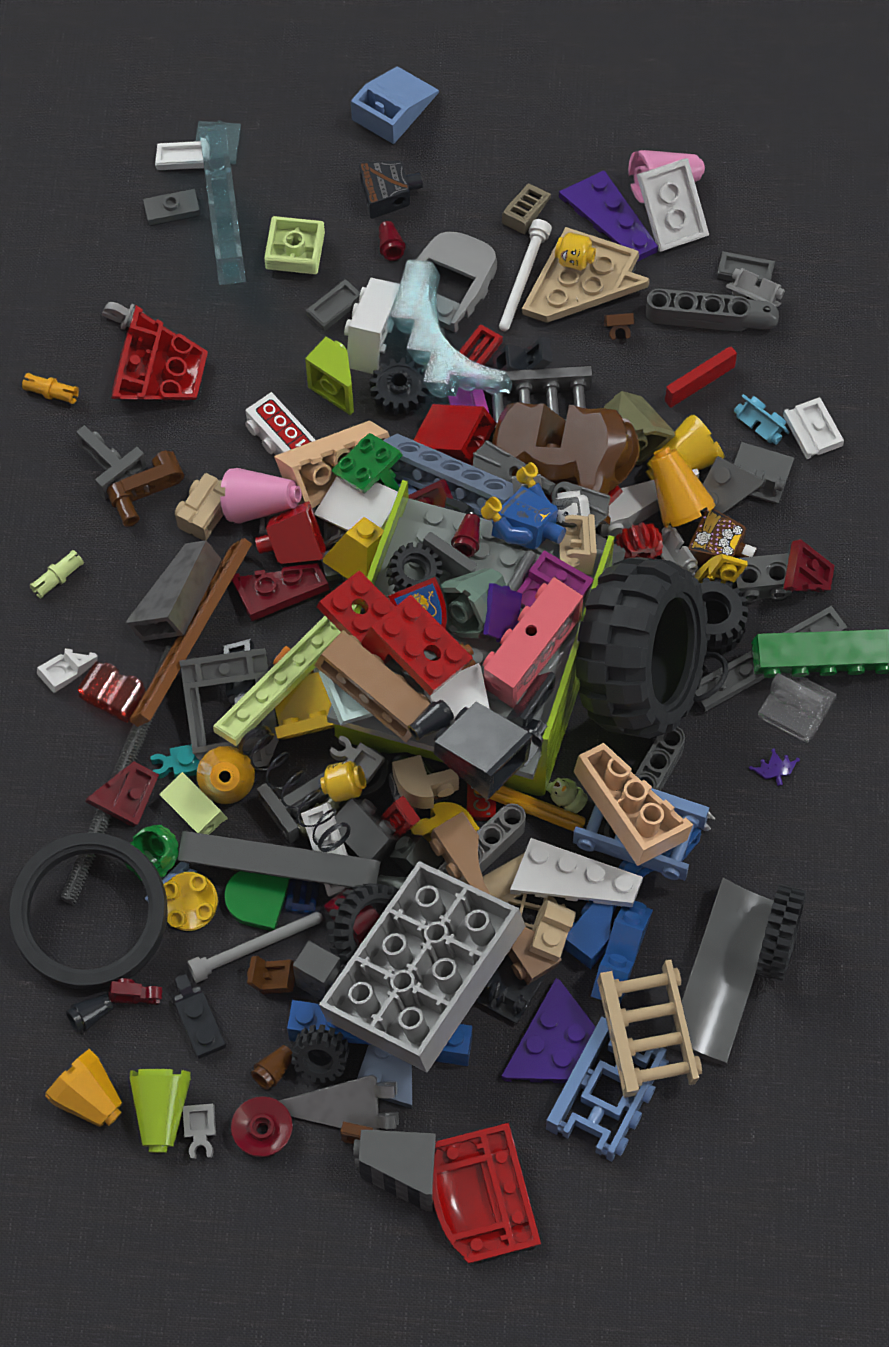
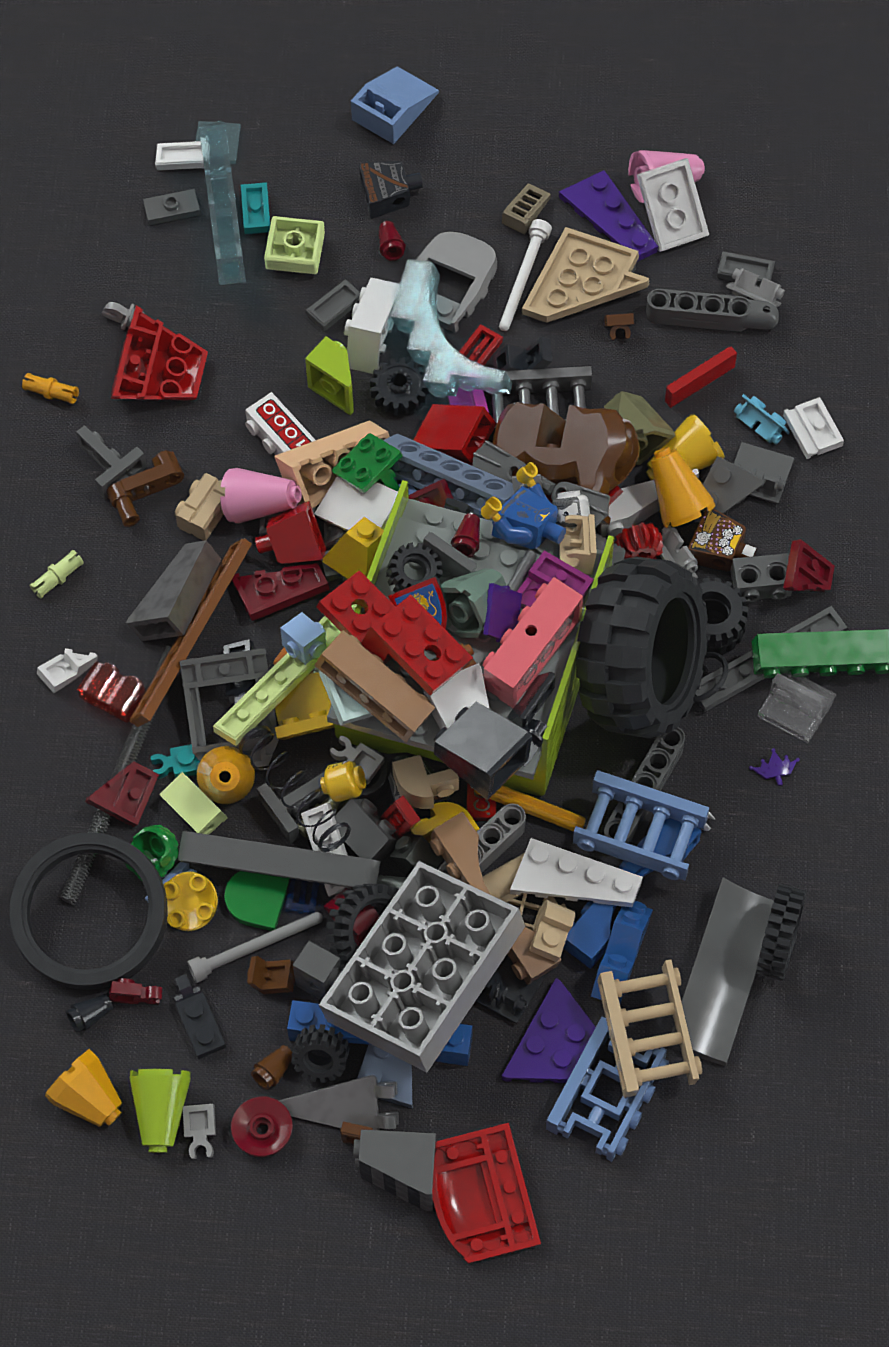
black cone [408,699,454,741] -> none
yellowish green animal [546,778,588,814] -> none
yellow head [555,232,596,271] -> none
light nougat wedge [574,743,693,866] -> none
yellow slope [694,554,748,584] -> none
none -> teal plate [241,183,270,234]
none -> light blue brick [280,612,327,665]

